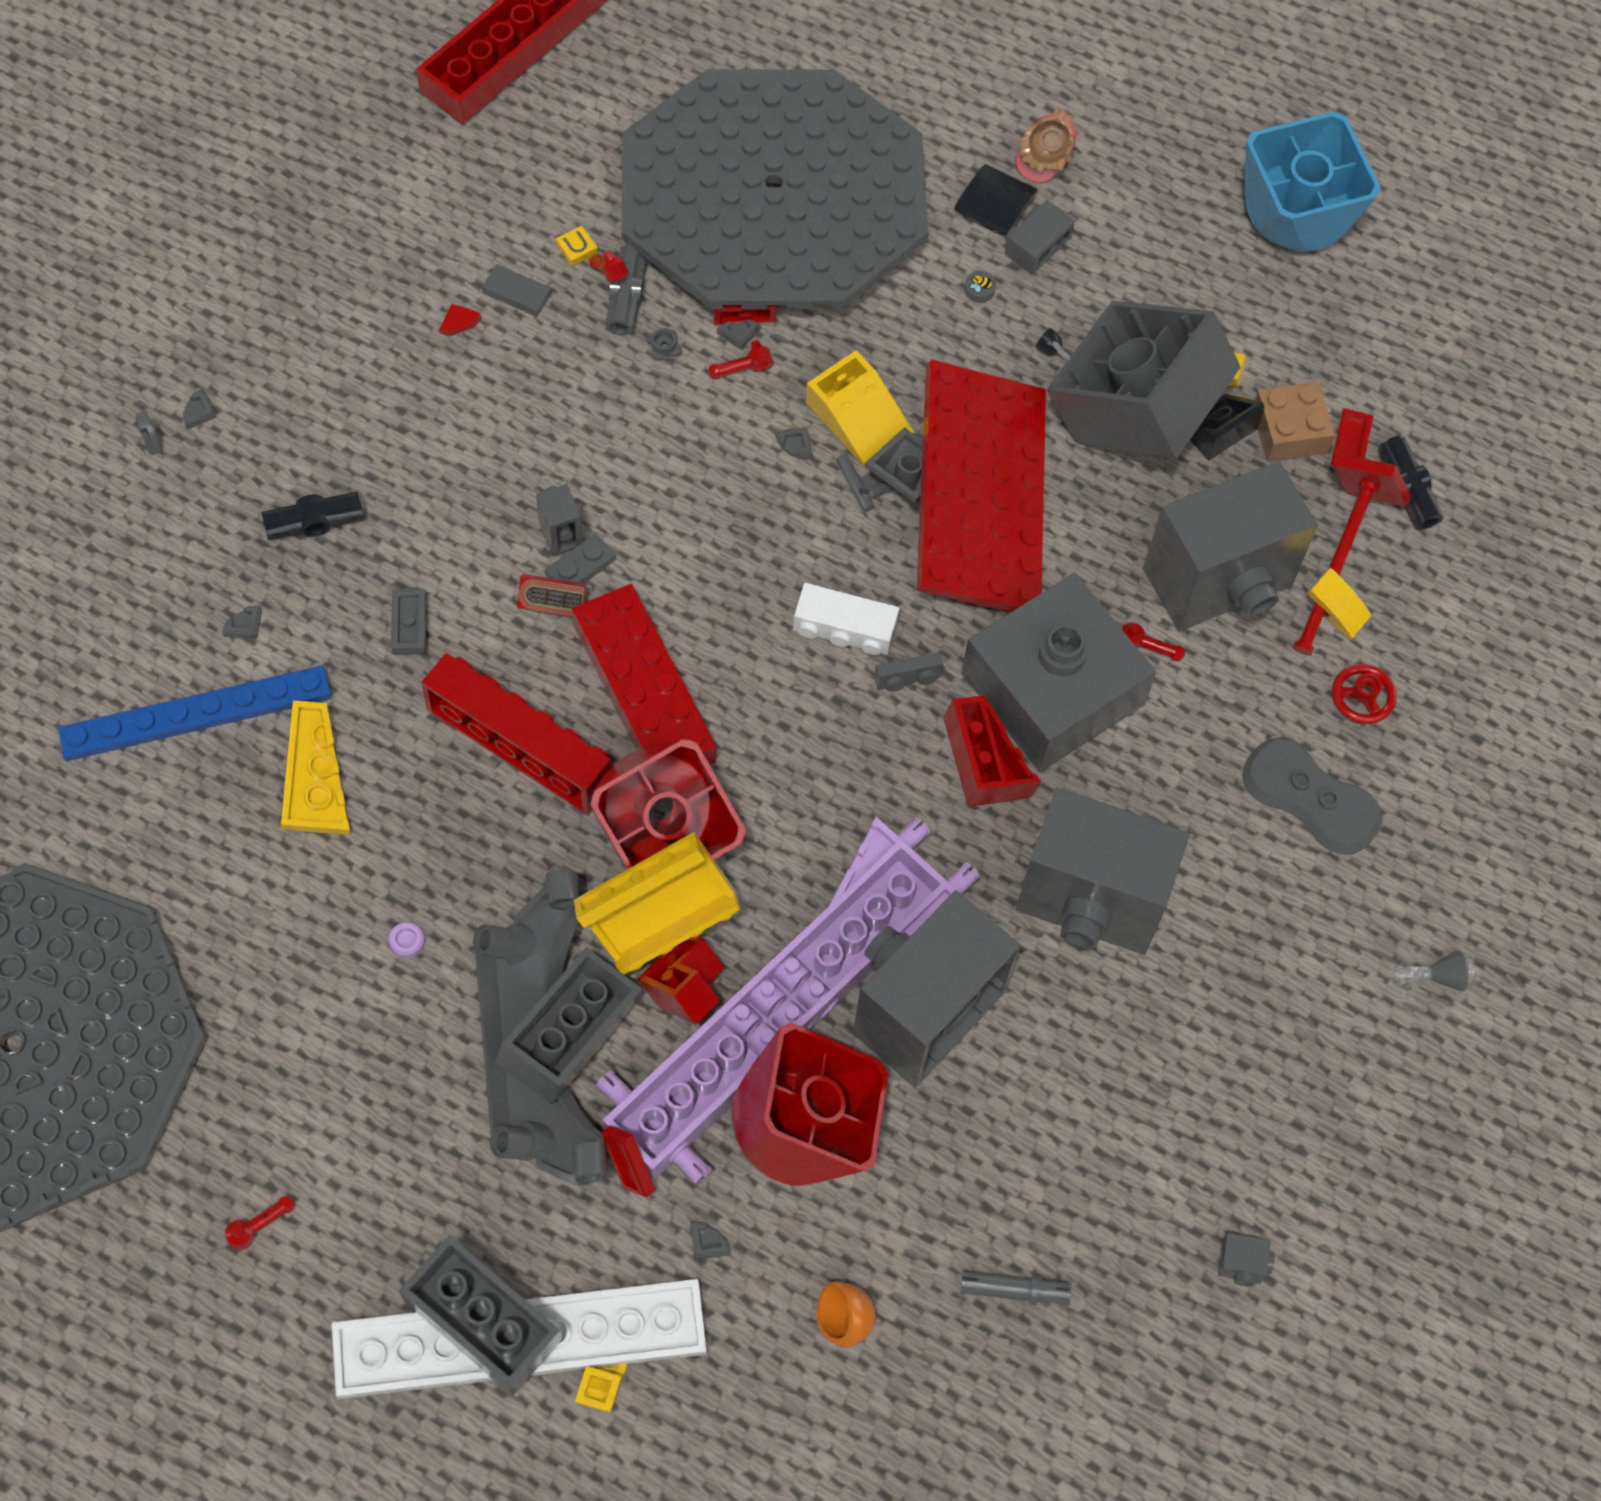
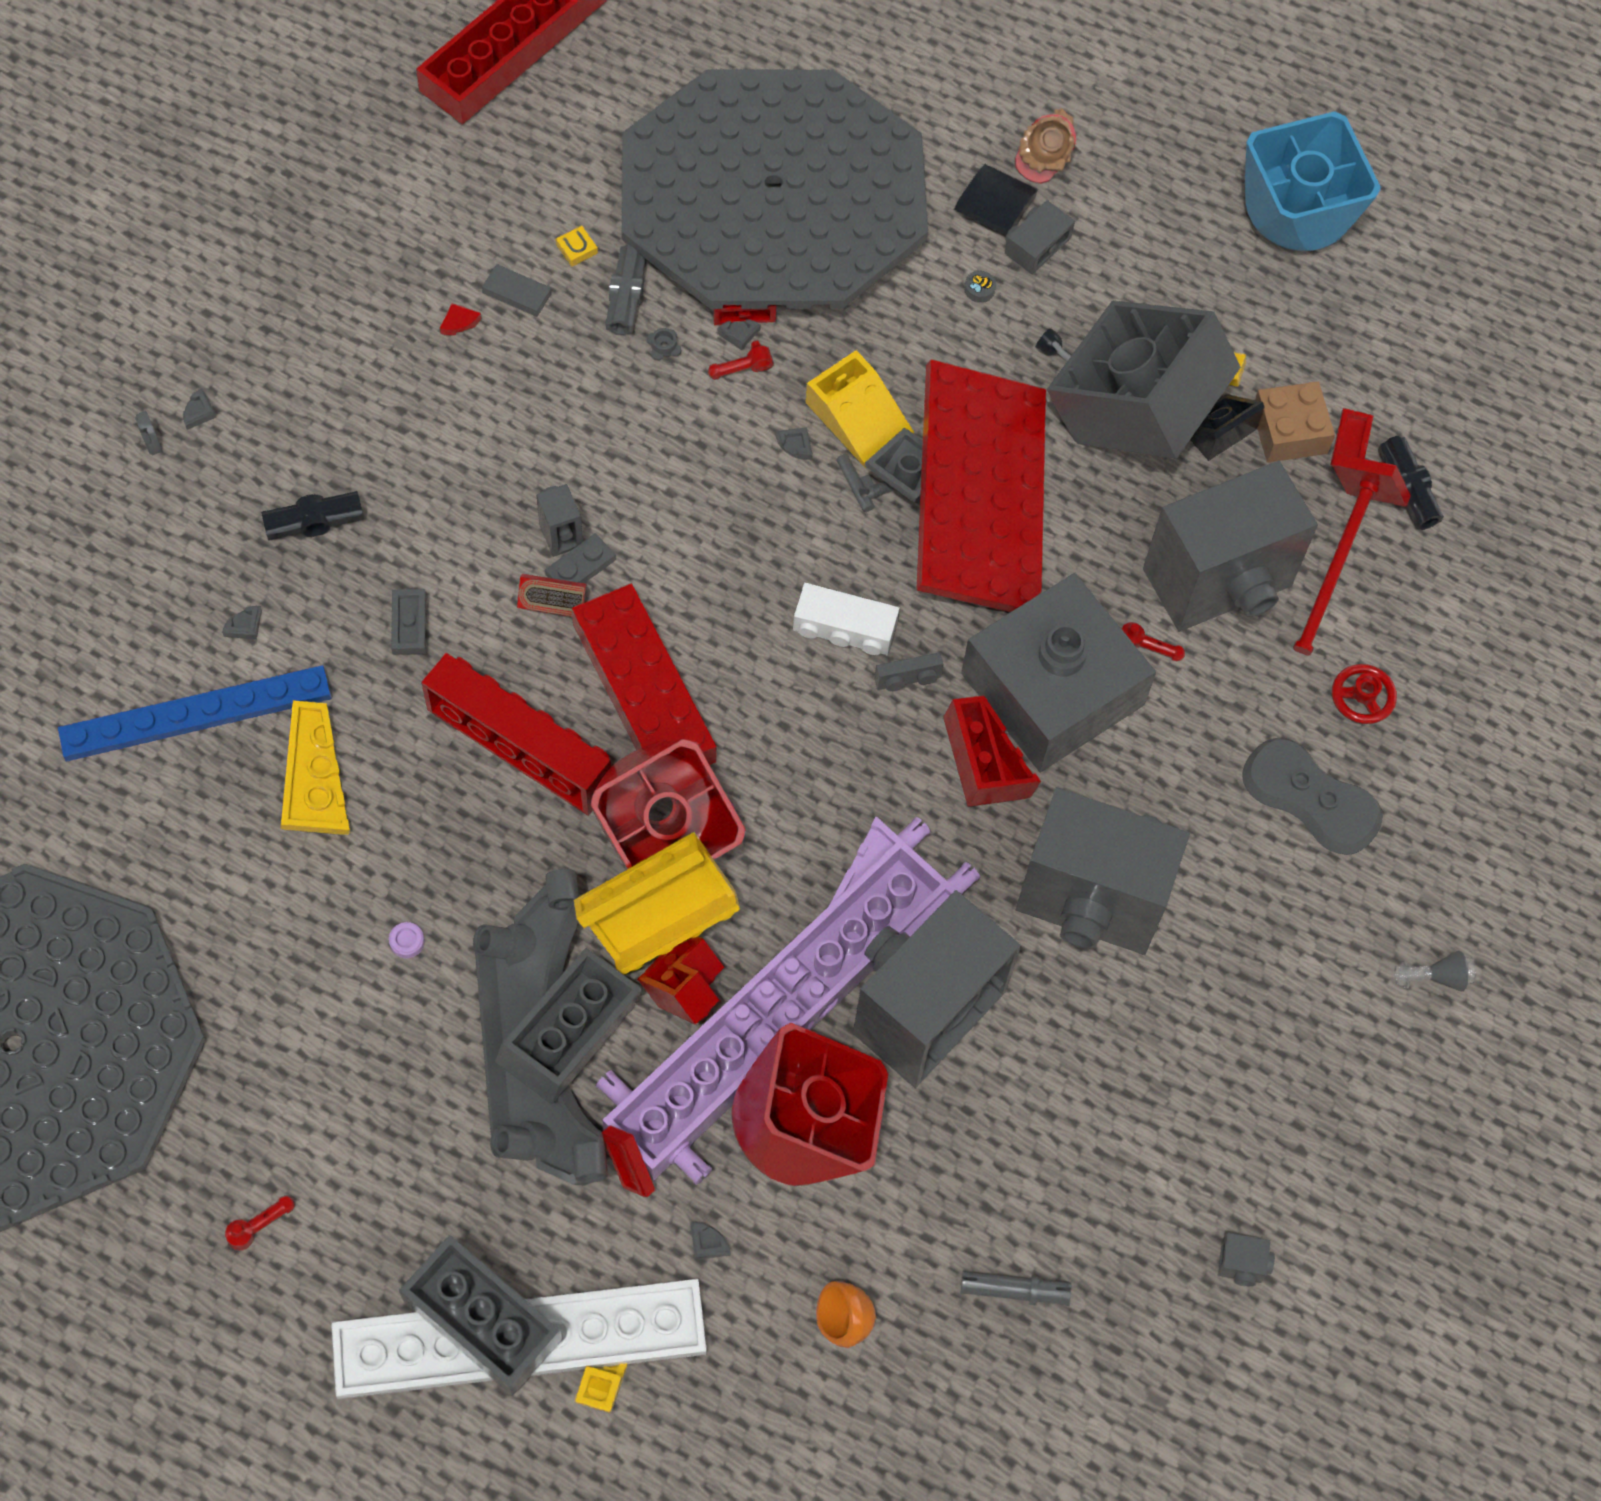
red piece [589,250,628,282] -> none
yellow slope [1306,567,1372,639] -> none

